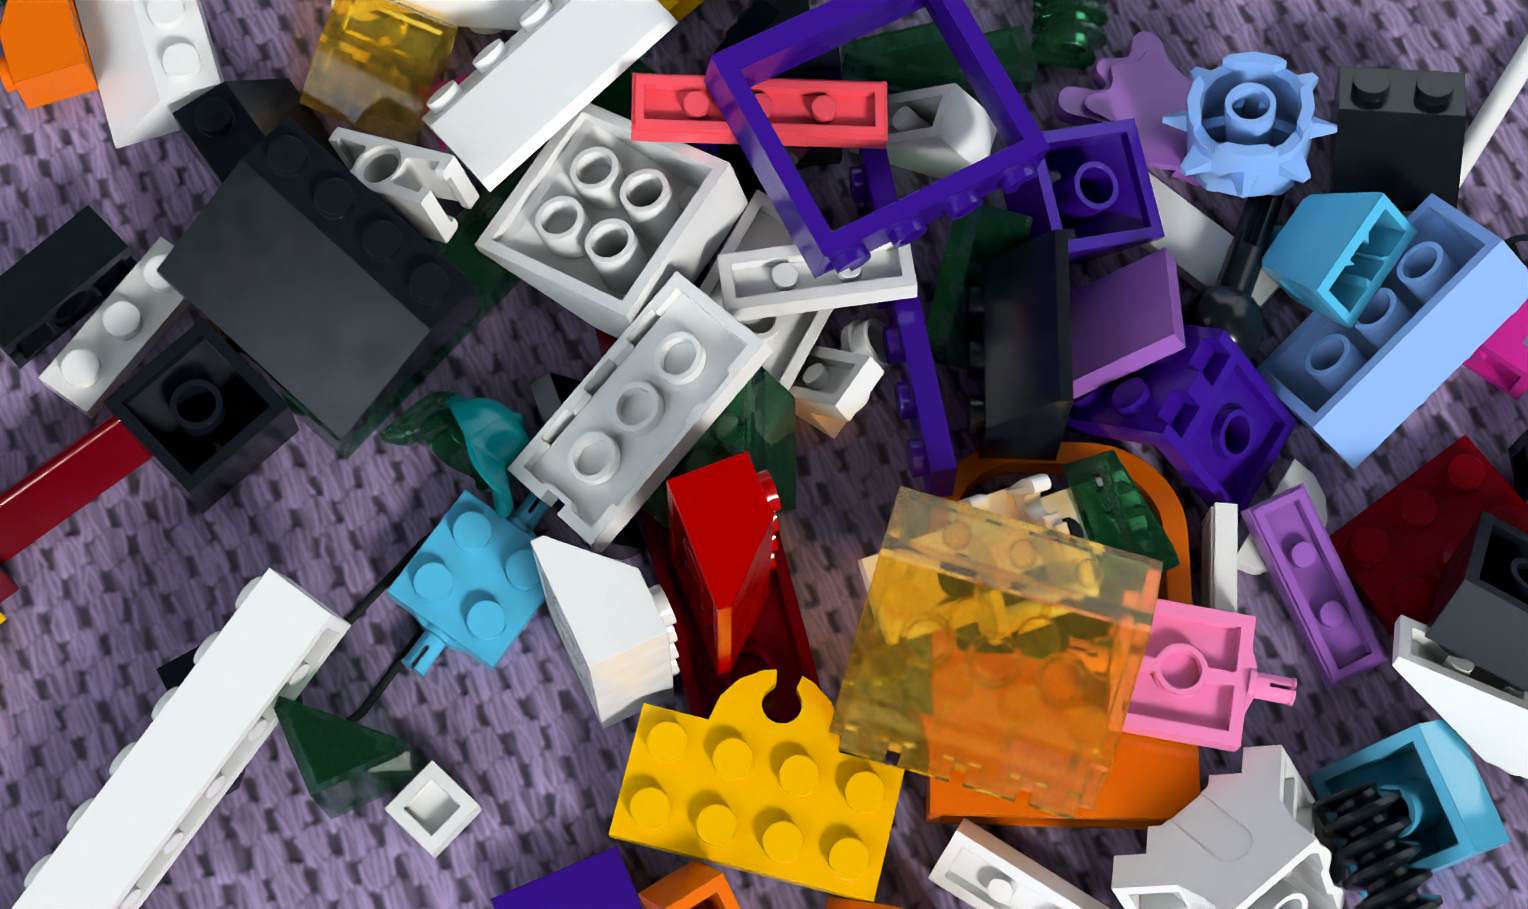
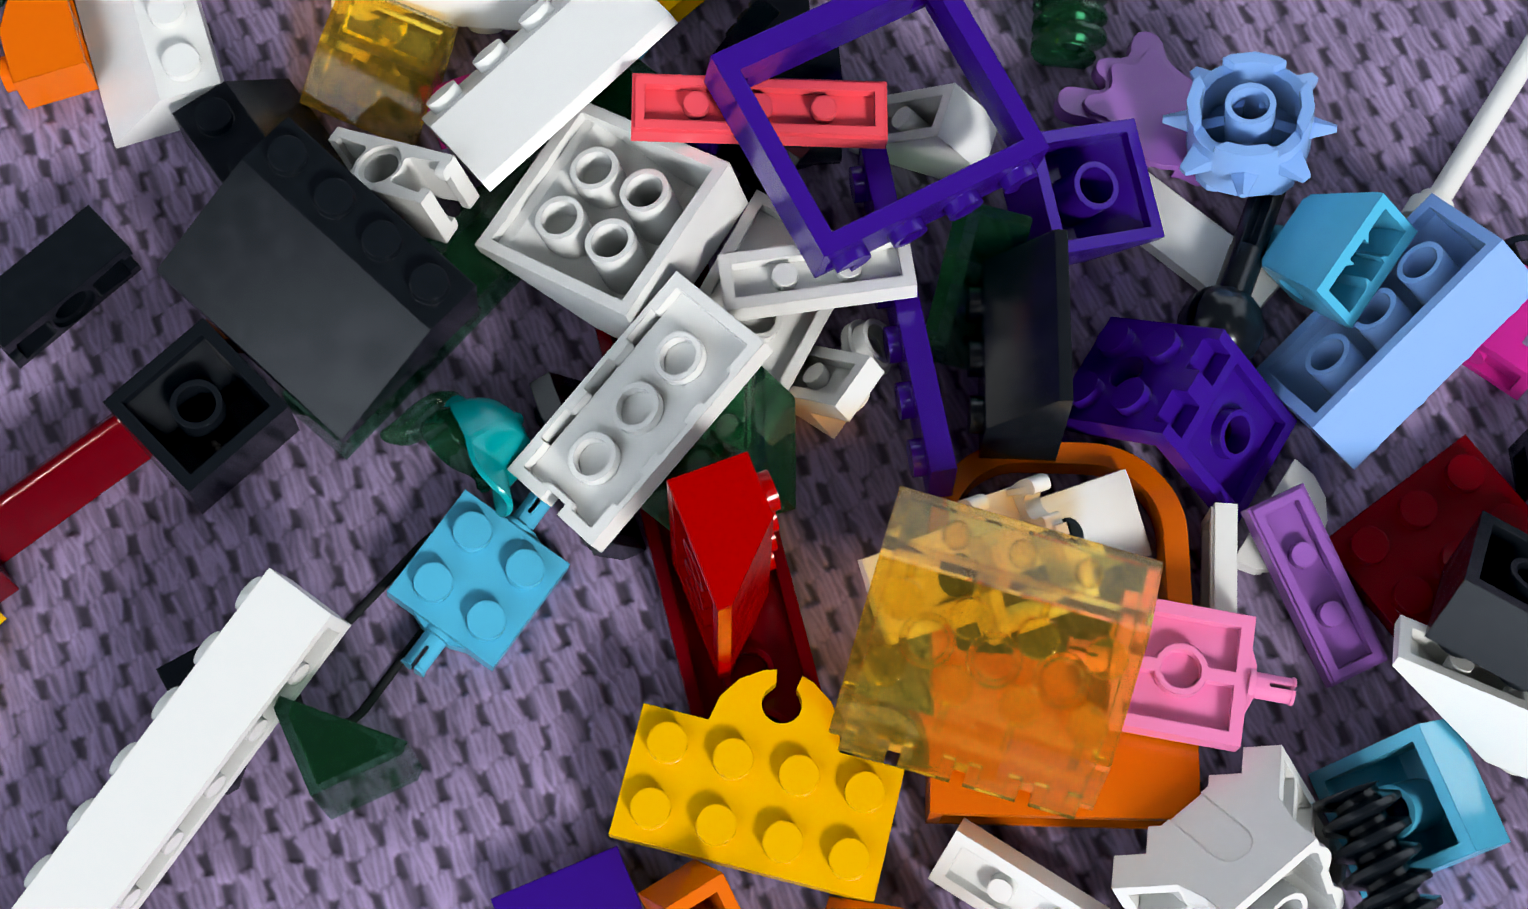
white plate [38,237,190,419] -> none
white plate [384,760,482,859] -> none
white slope [530,535,680,729] -> none
clear green slope [840,22,1037,99] -> none
clear green slope [1063,449,1180,587] -> none
medium lavender tile [1070,247,1186,399] -> none
black slope [1329,66,1466,211] -> none

